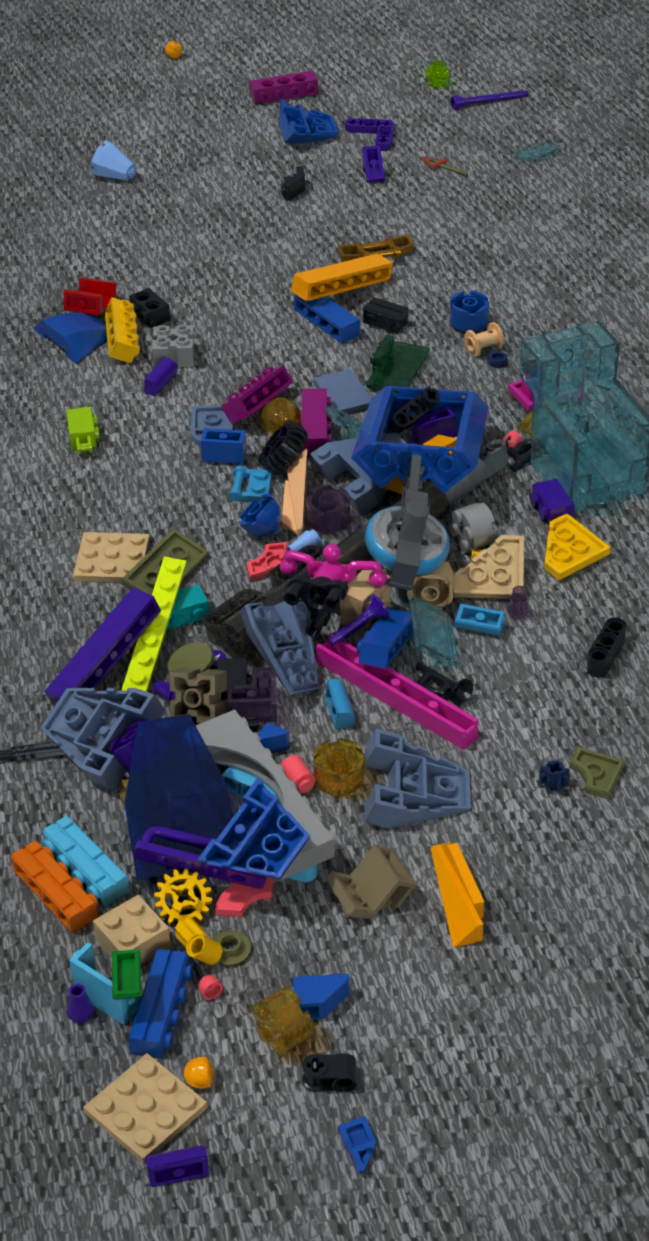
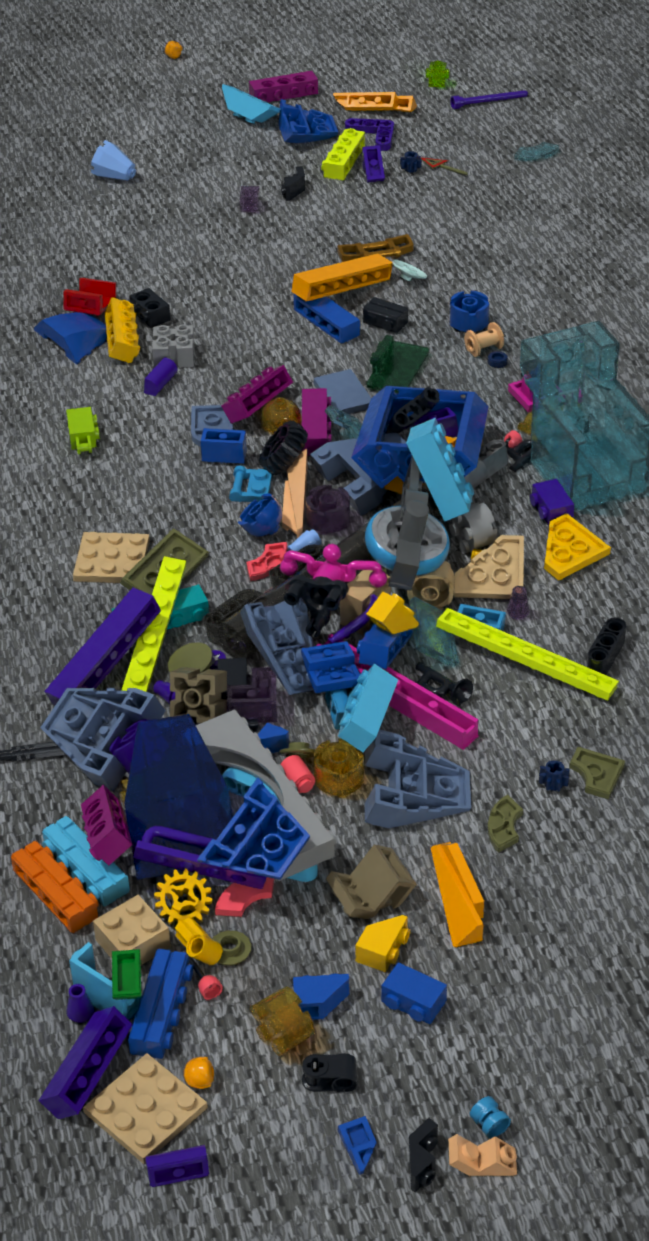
none -> dark purple brick [38,1006,133,1119]
none -> magenta brick [81,785,132,865]
none -> medium azure wedge [222,84,281,124]
none -> clear purple brick [240,186,260,212]
none -> olive piece [279,742,319,758]
none -> blue slope [301,641,360,693]
none -> neon yellow brick [321,128,365,180]
none -> light orange wedge [333,92,417,112]
none -> medium azure wedge [338,664,398,752]
none -> yellow slope [355,915,410,973]
none -> yellow slope [366,591,419,634]
none -> blue brick [381,962,447,1025]
none -> light aqua dish [392,260,427,281]
none -> dark blue gear [400,151,422,173]
none -> medium azure brick [406,418,474,521]
none -> black slope [409,1118,438,1192]
none -> neon yellow plate [436,608,619,701]
none -> light nougat slope [448,1134,517,1176]
none -> dark azure wheel [470,1096,511,1139]
none -> olive tile [488,794,523,853]

